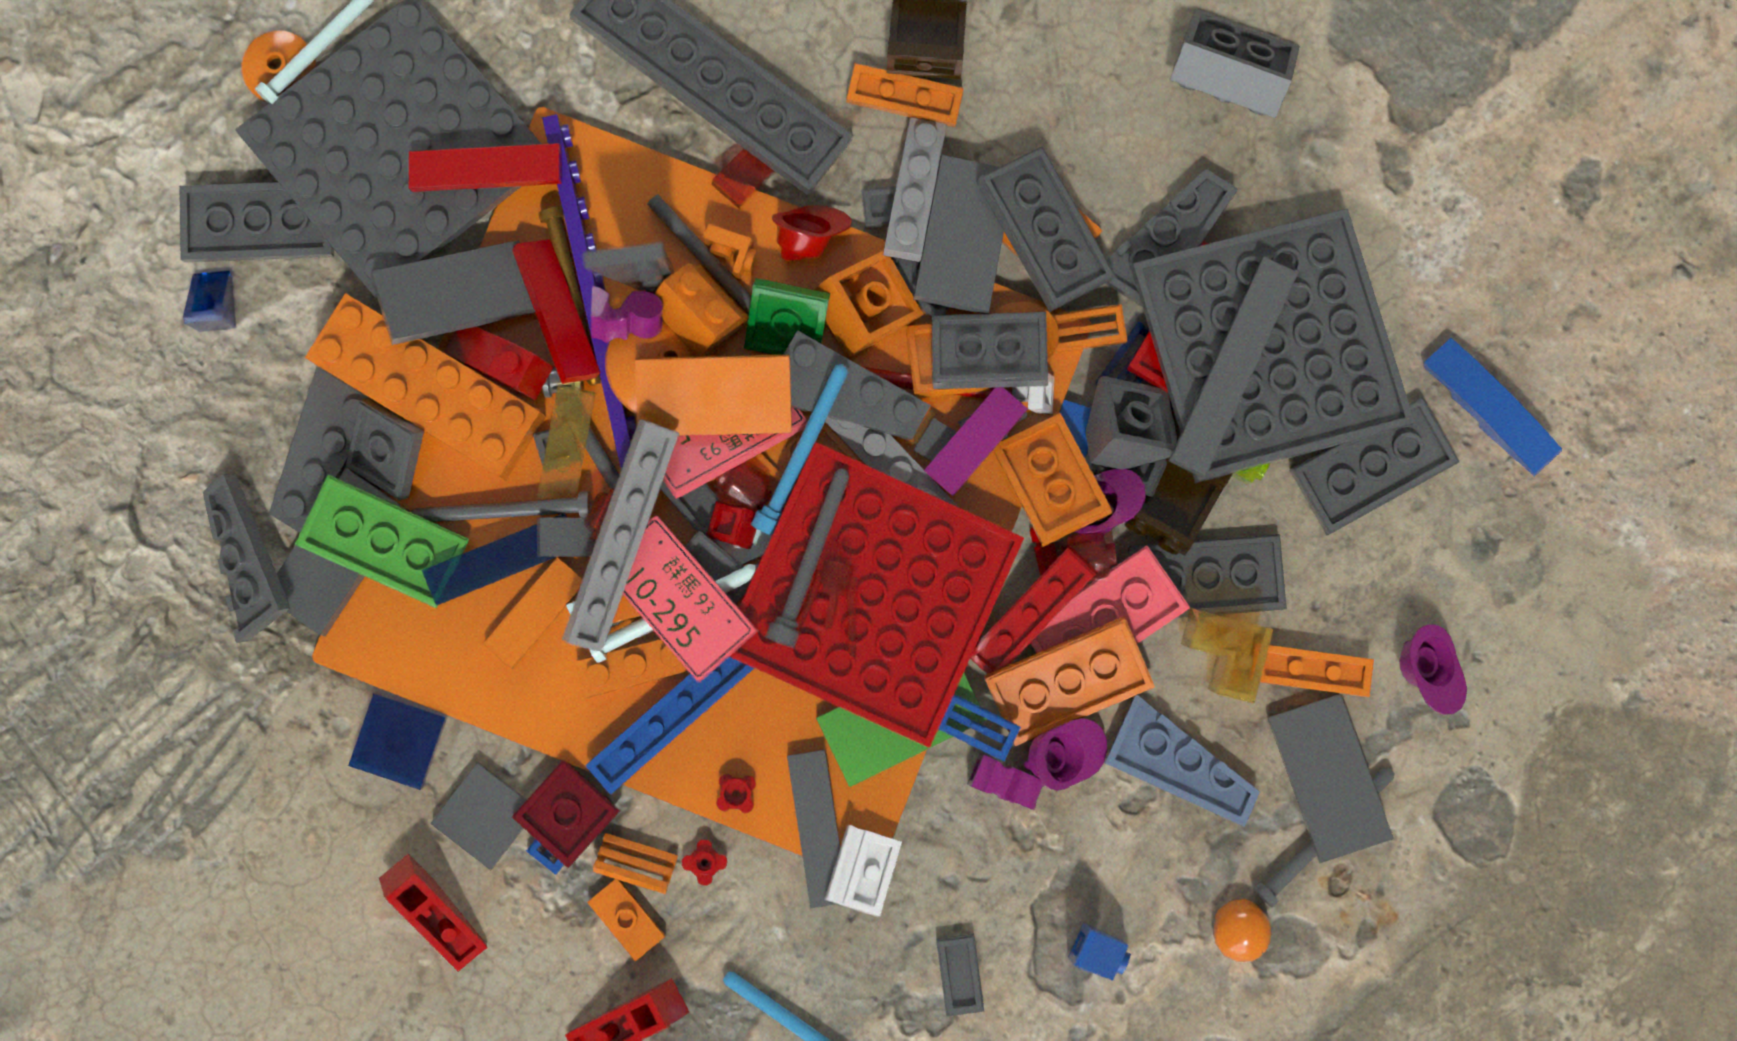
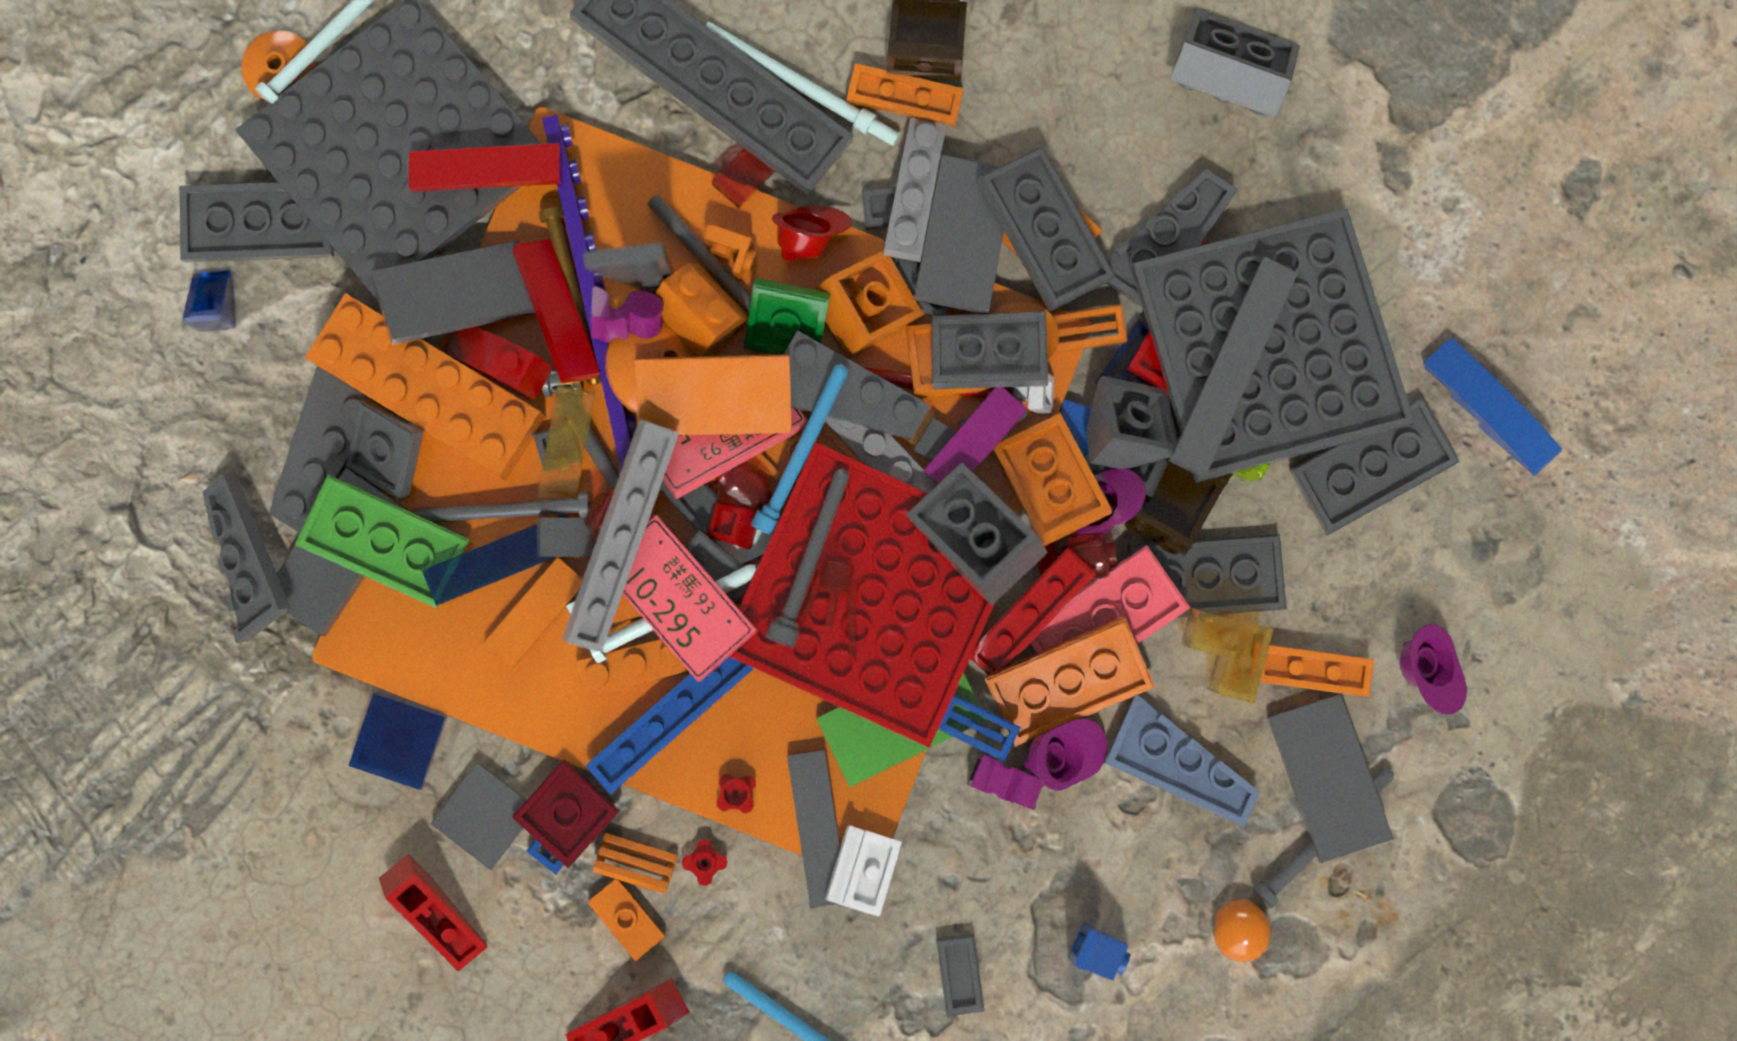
none -> light aqua bar [706,22,901,146]
none -> dark grey slope [906,463,1047,606]

